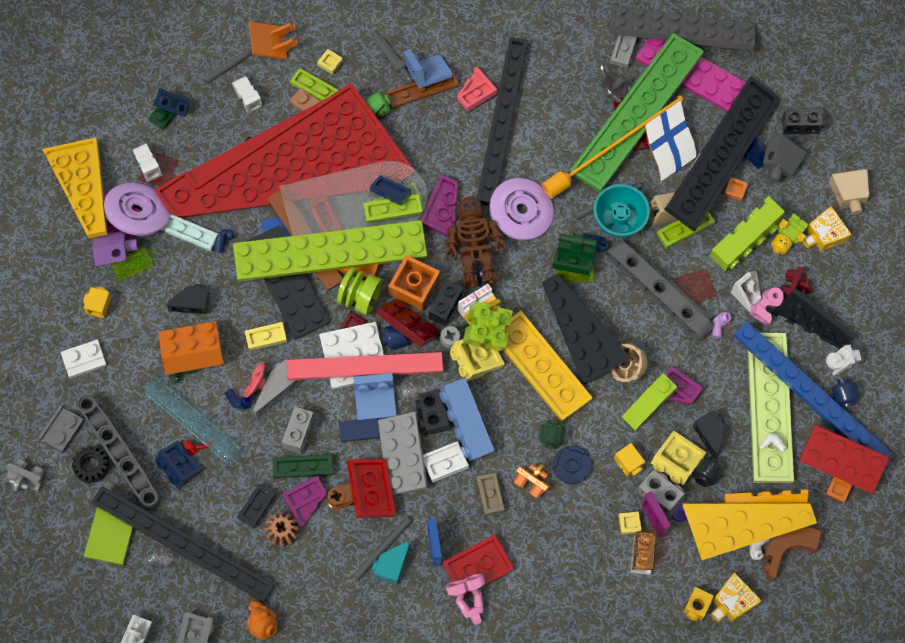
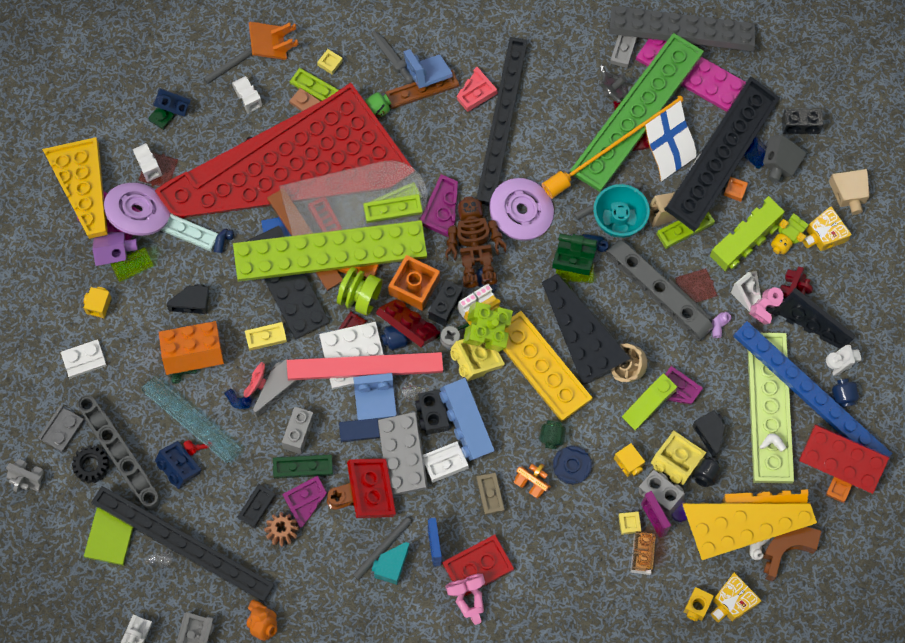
dark blue tile [370,175,412,206] -> none

